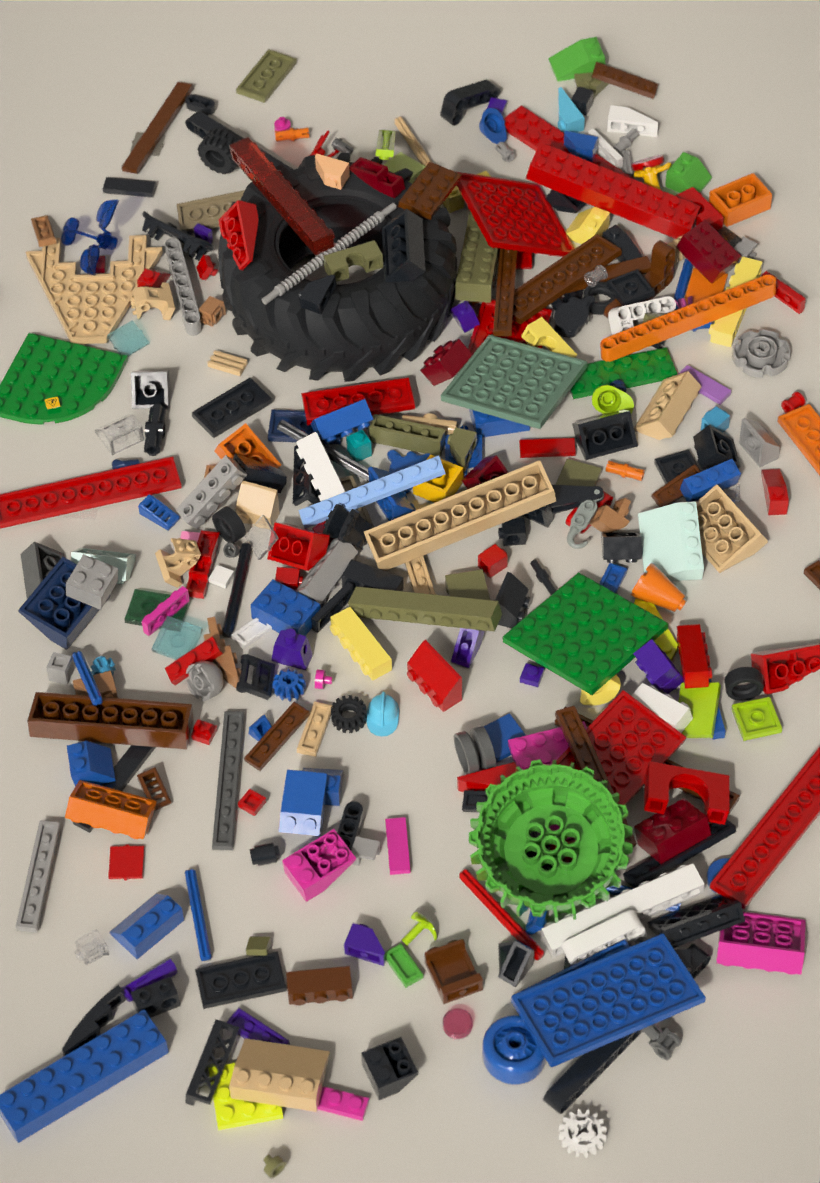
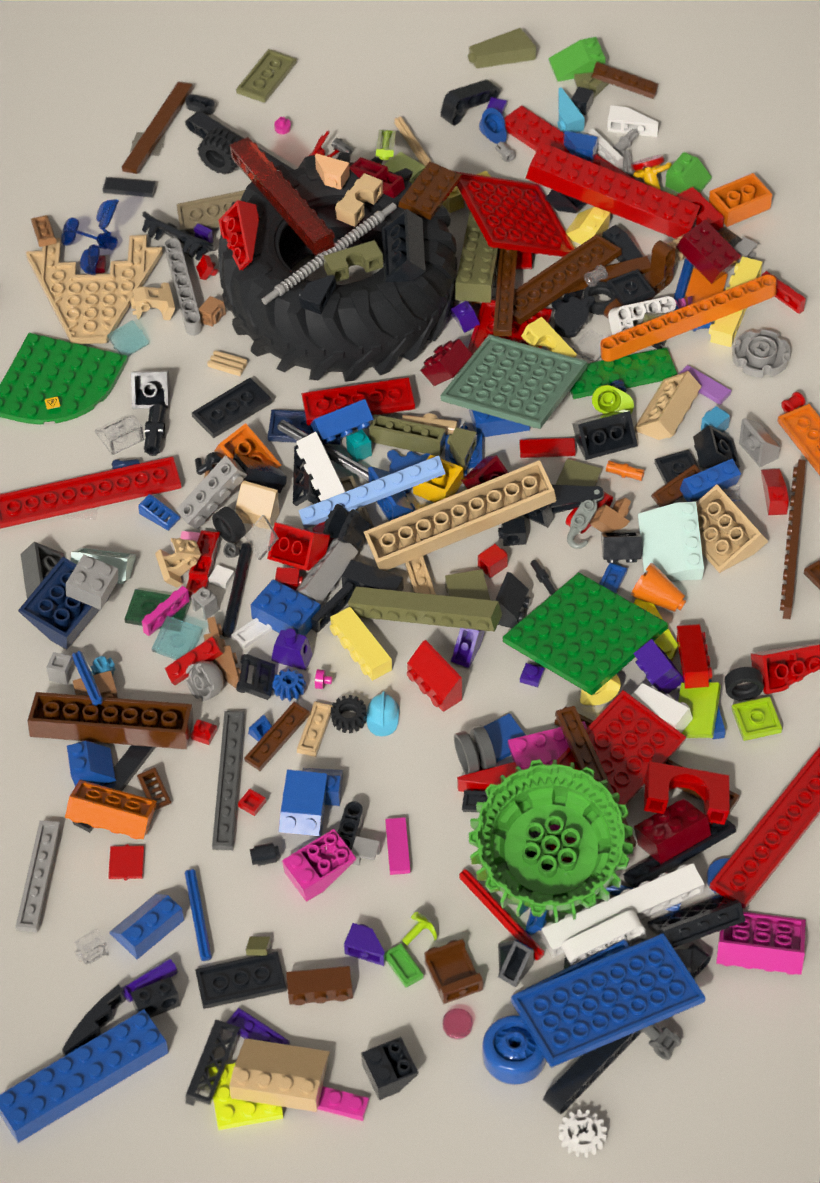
red slope [137,268,170,288] -> none
olive tile [263,1155,286,1178] -> none
orange pin [275,127,309,142] -> none
none -> light grey window [191,587,220,620]
none -> black plate [195,452,223,475]
none -> tan arch [335,173,383,227]
none -> olive slope [468,28,536,69]
none -> clear piece [572,329,604,362]
none -> reddish brown plate [780,459,806,620]

